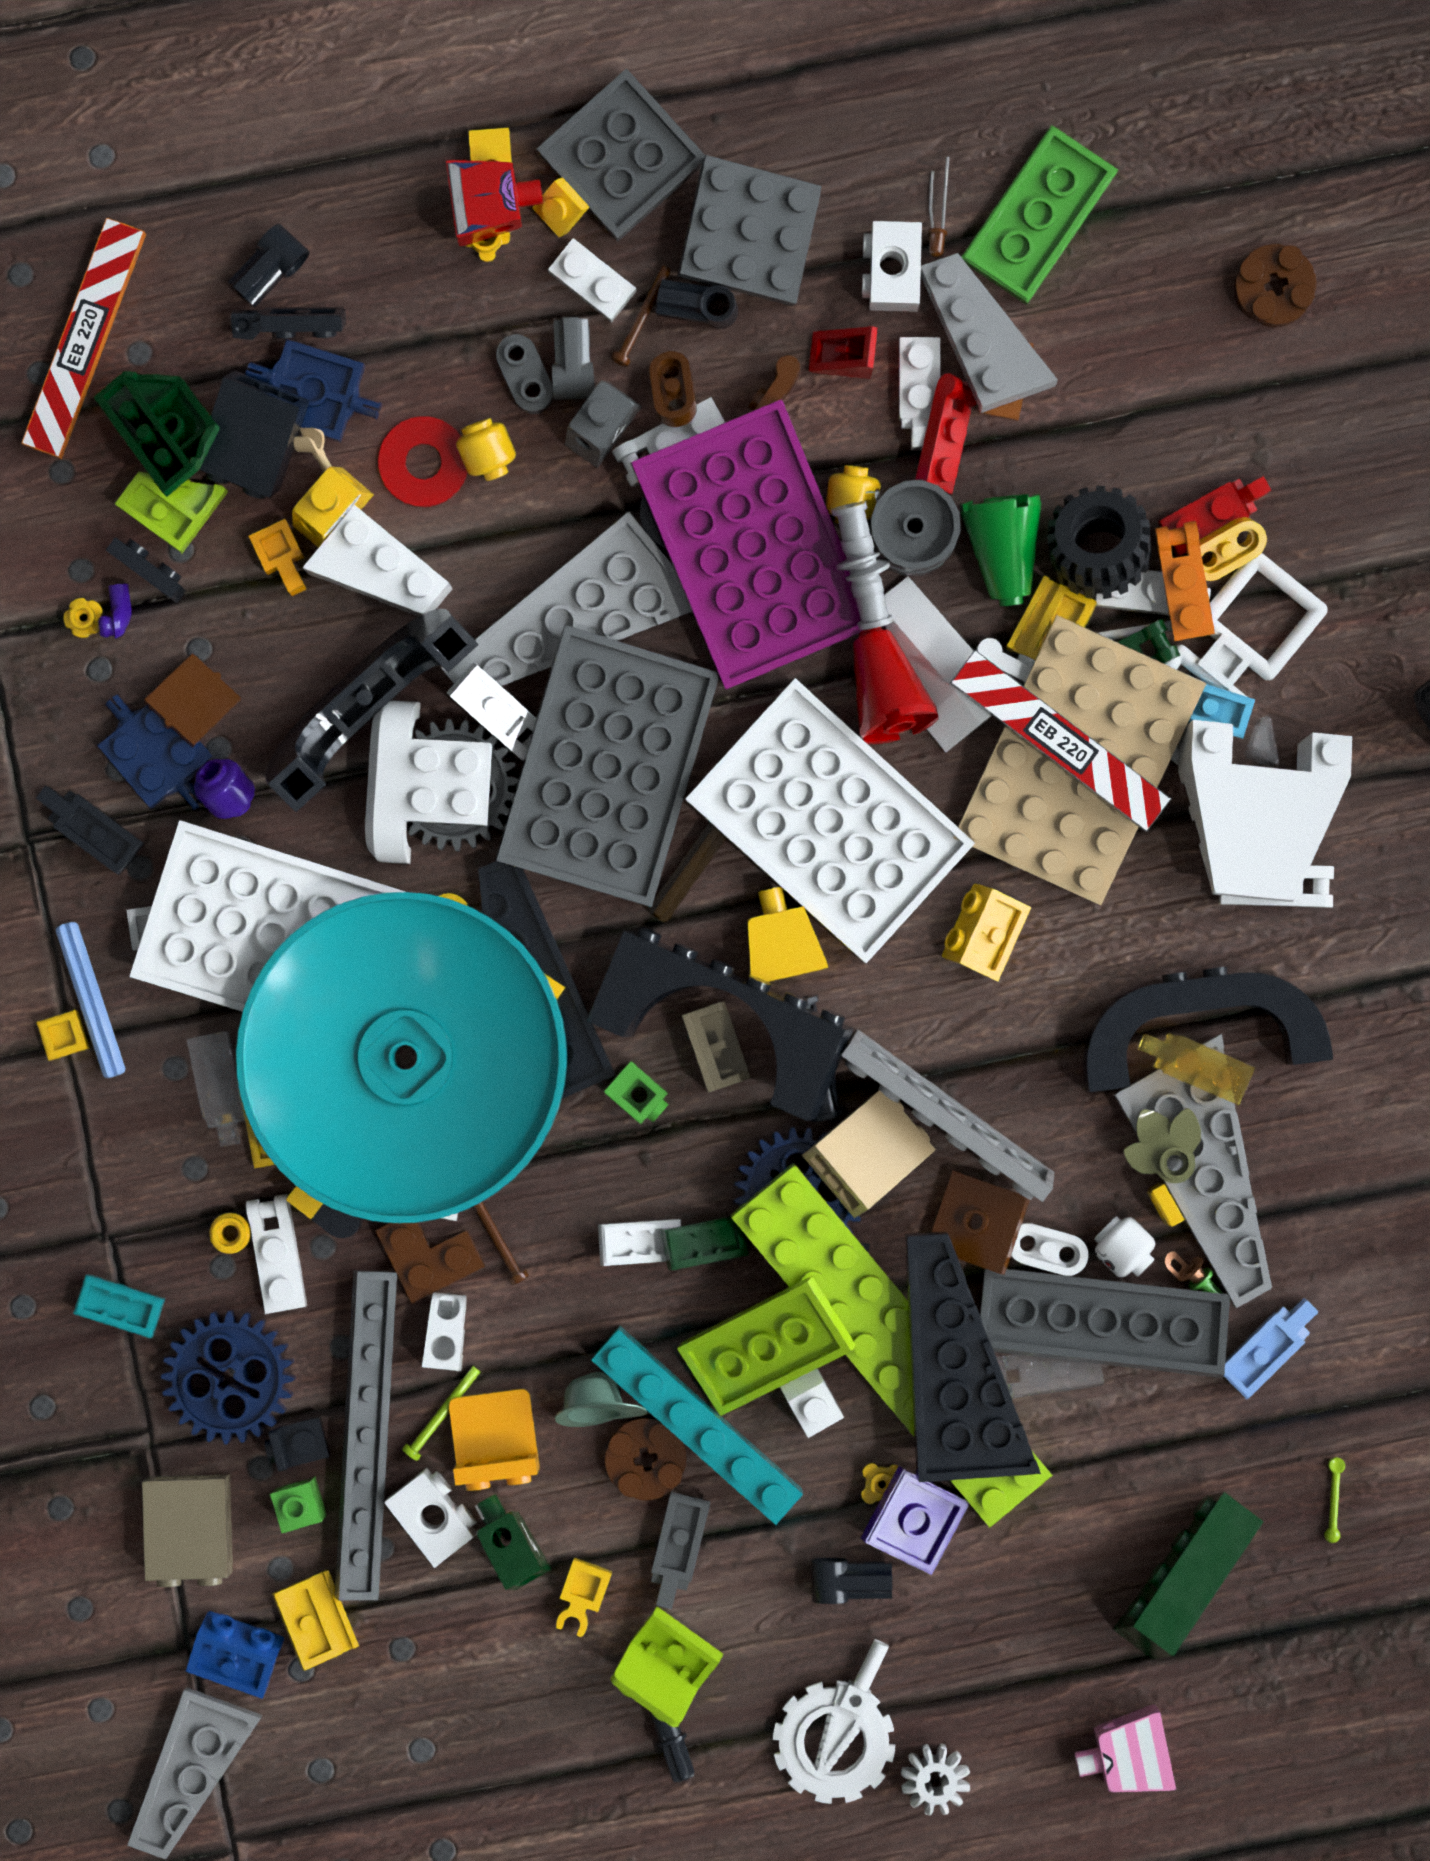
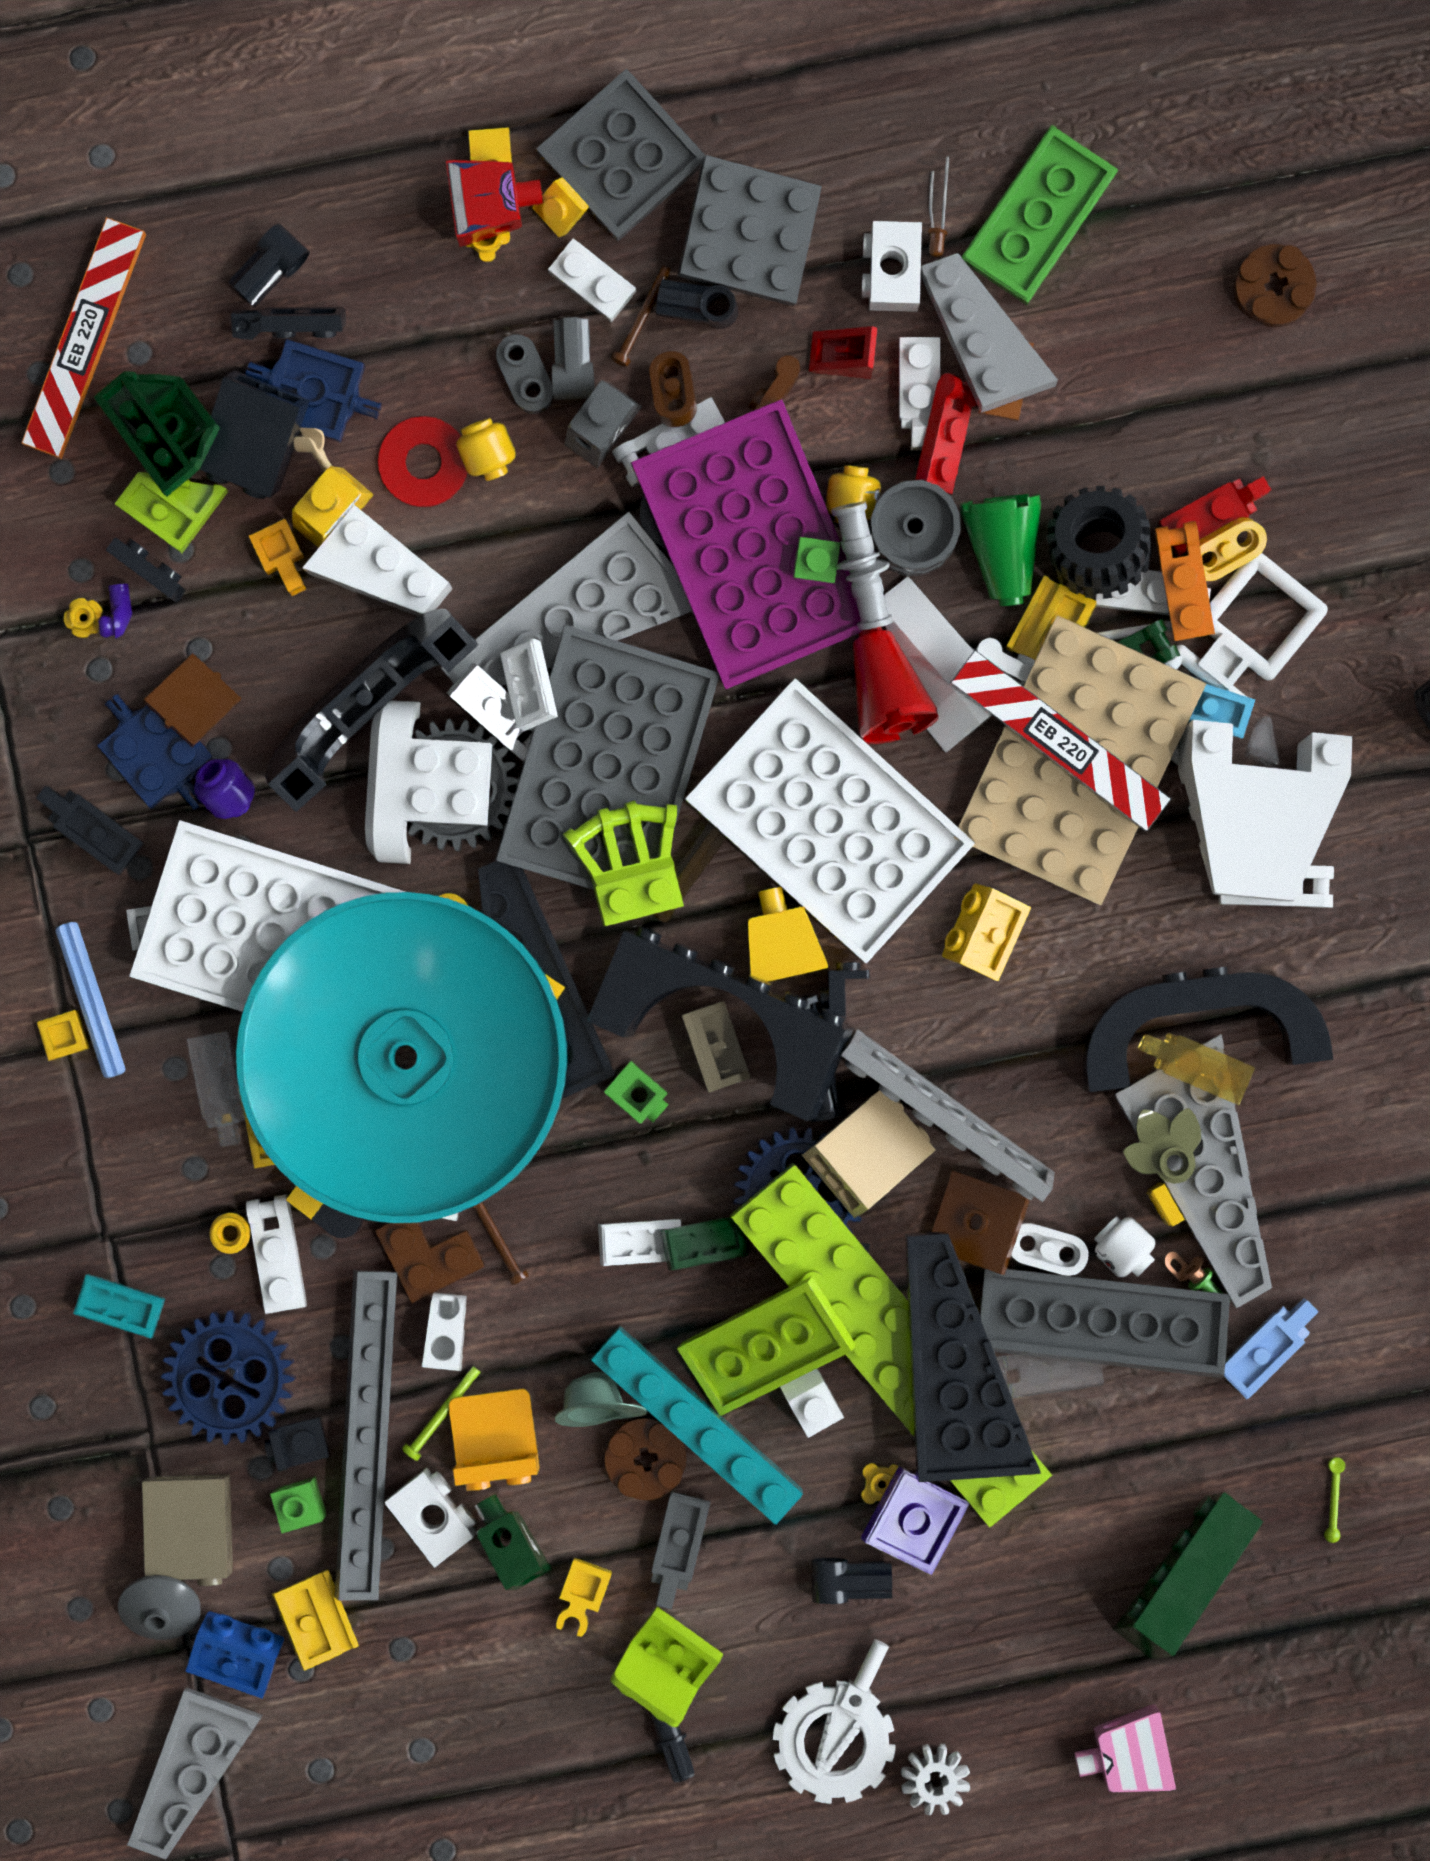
none -> dark grey dish [118,1575,201,1640]
none -> white plate [500,638,558,731]
none -> lime plate [562,800,684,926]
none -> bright green plate [793,537,840,583]
none -> black bracket [820,962,870,1020]

